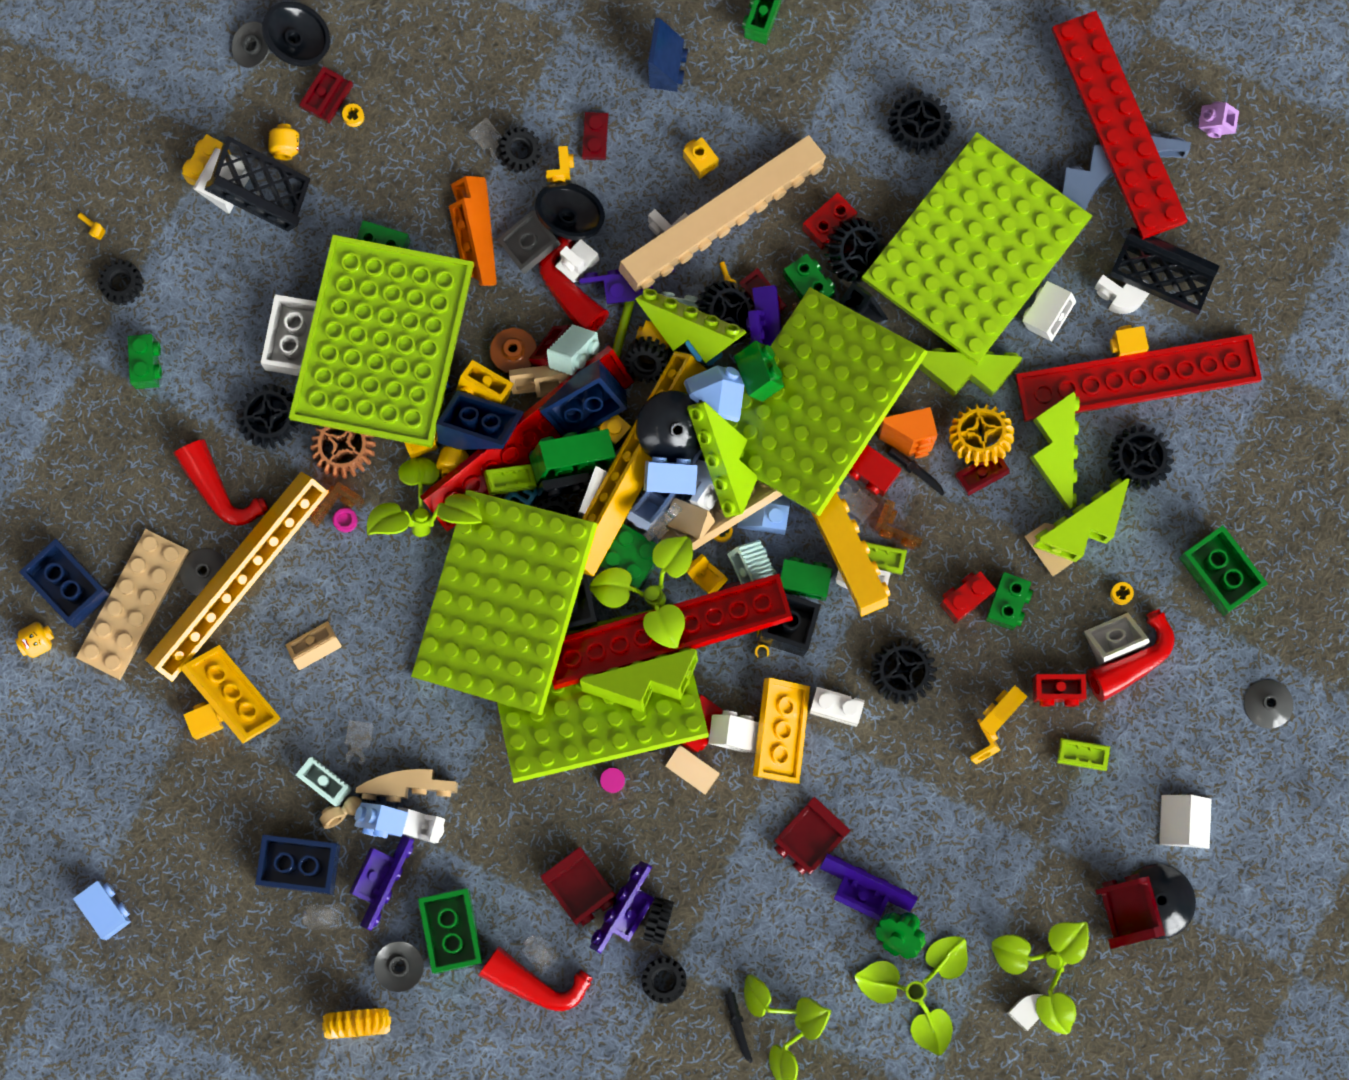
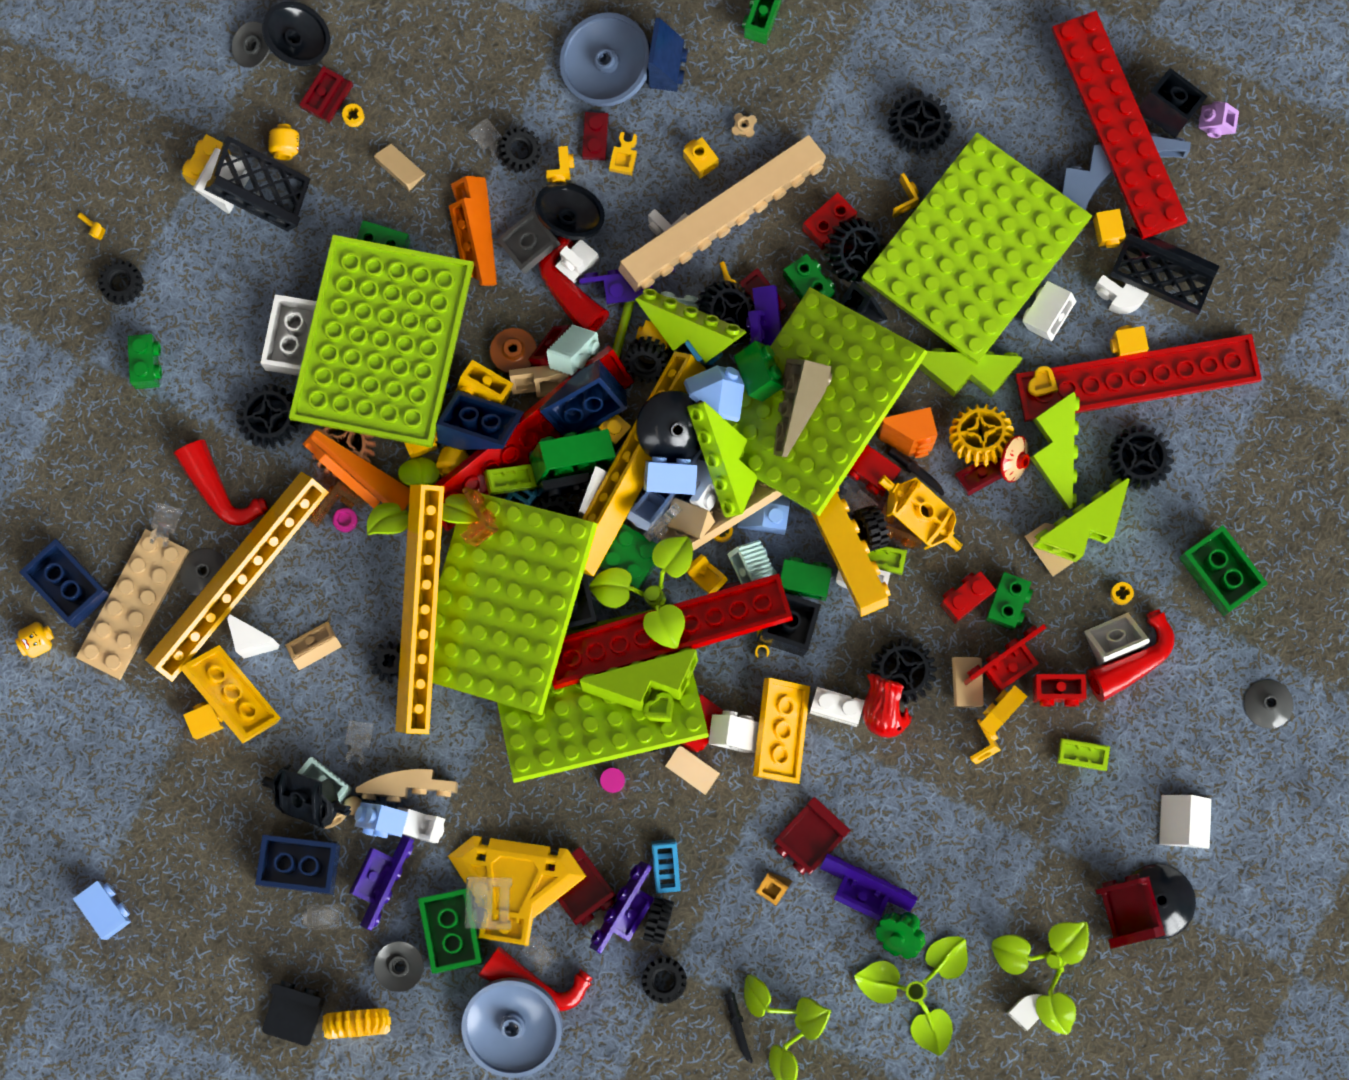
none -> clear plate [150,503,182,547]
none -> white slope [227,614,280,659]
none -> black plate [262,764,351,828]
none -> black bracket [262,980,325,1046]
none -> orange wedge [302,430,410,511]
none -> black gear [369,641,400,684]
none -> tan slope [374,144,425,191]
none -> yellow brick [395,485,444,734]
none -> yellow plate [448,836,587,946]
none -> clear orange bracket [461,487,499,547]
none -> sand blue dish [461,978,563,1078]
none -> clear plate [465,877,512,930]
none -> sand blue dish [560,13,651,107]
none -> yellow plate [609,132,637,176]
none -> lime tile [643,692,674,722]
none -> dark azure slope [651,839,681,893]
none -> tan plate [732,113,757,138]
none -> pearl gold slope [756,872,793,906]
none -> wedge [773,359,832,457]
none -> black tyre [851,505,890,552]
none -> red piece [863,673,912,738]
none -> yellow plate [878,475,963,552]
none -> yellow bracket [892,173,919,218]
none -> tan slope [952,657,984,708]
none -> red bracket [963,624,1047,692]
none -> dish [1000,435,1030,482]
none -> yellow tile [1028,366,1058,397]
none -> yellow brick [1093,209,1126,248]
none -> black brick [1139,68,1208,138]

